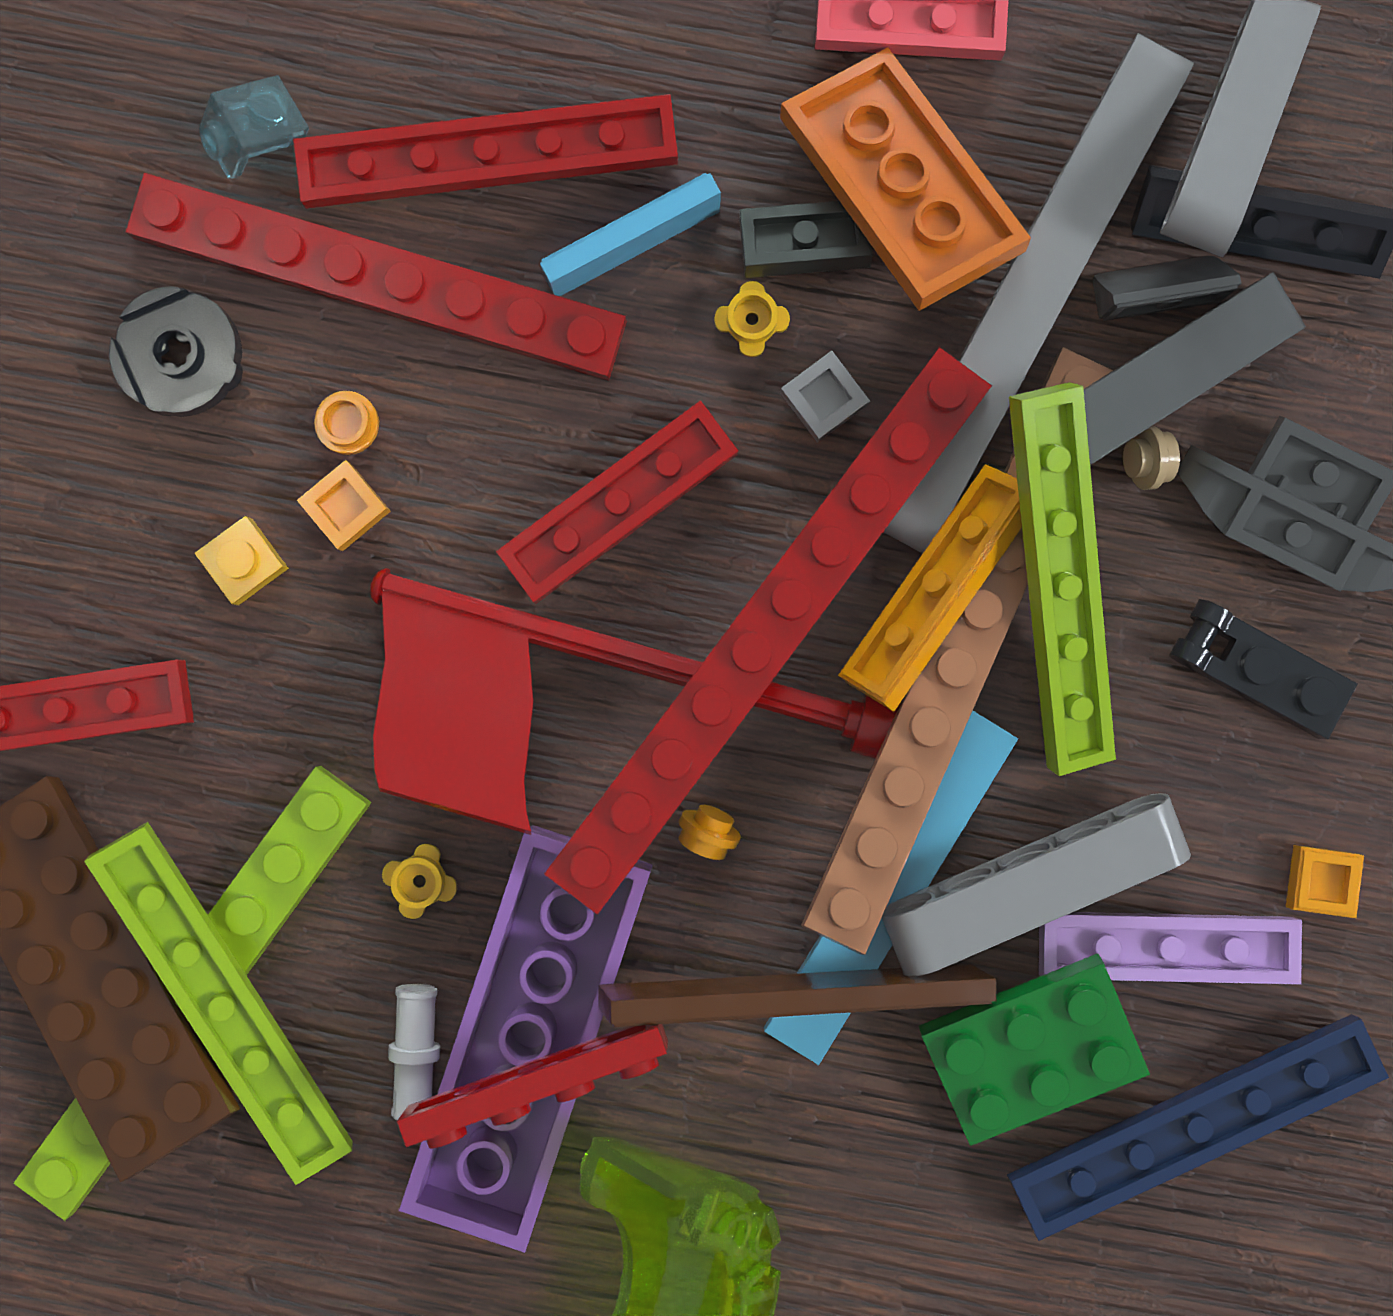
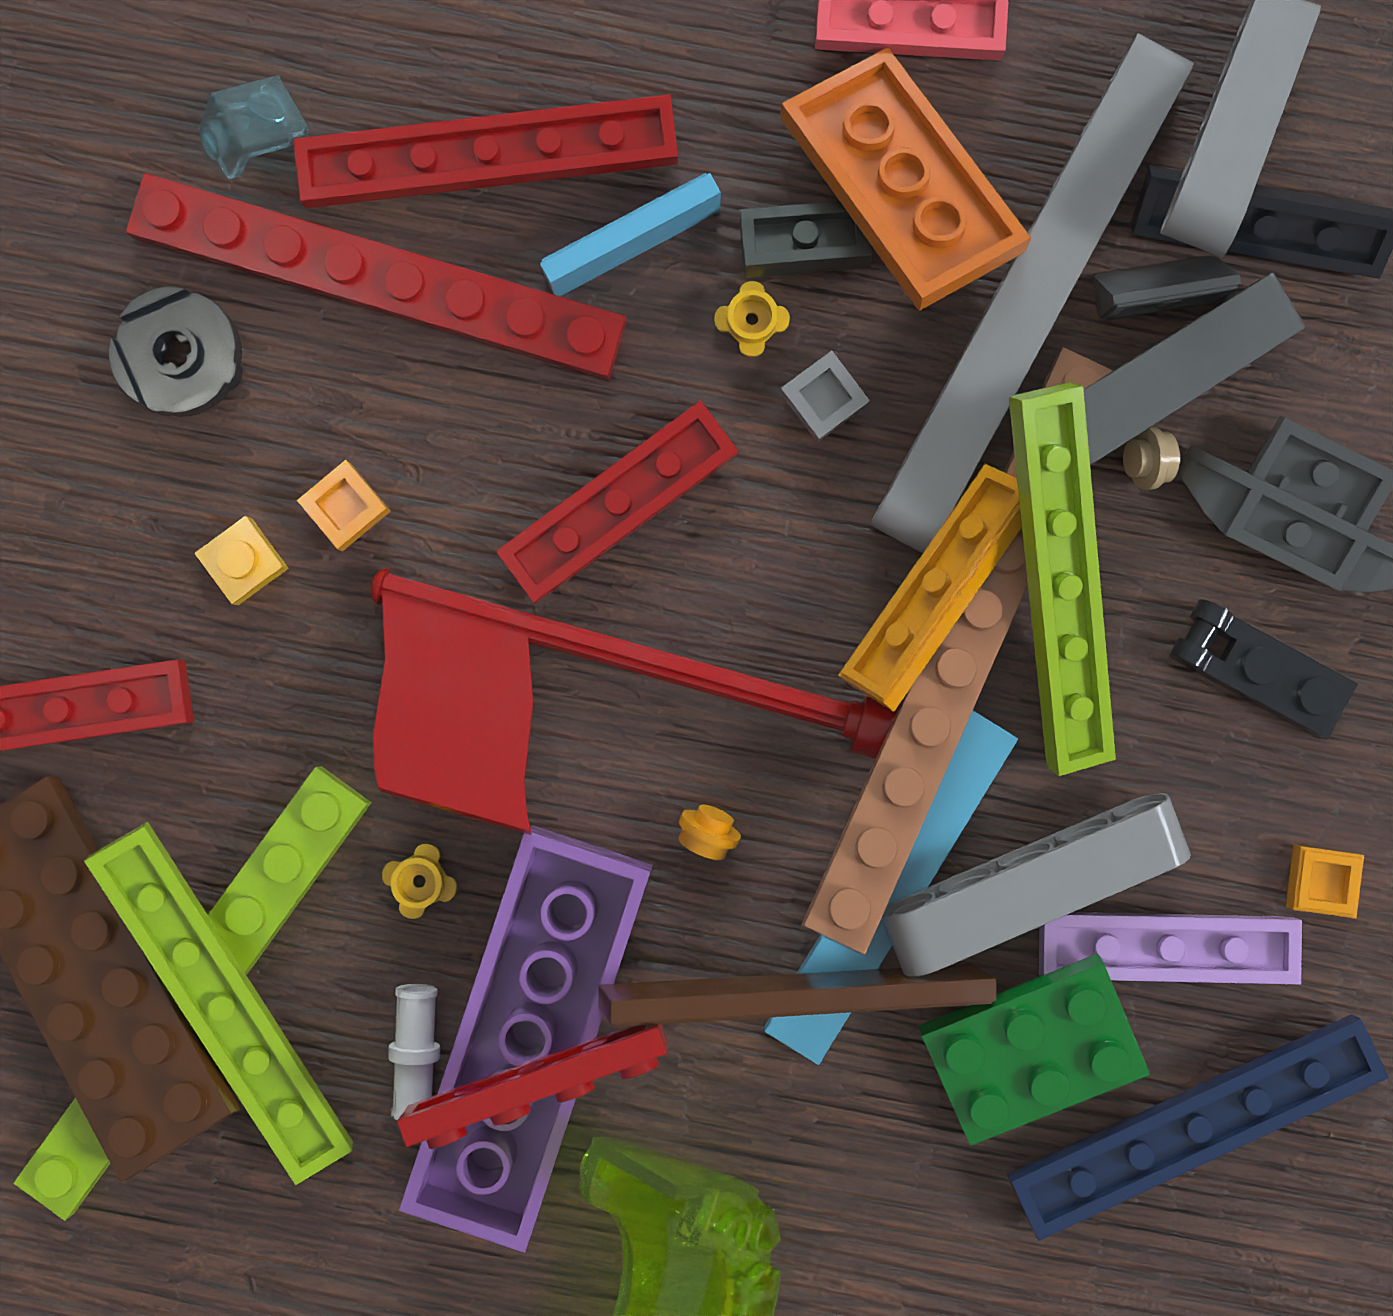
light orange plate [314,391,379,455] -> none
red plate [544,347,992,915] -> none

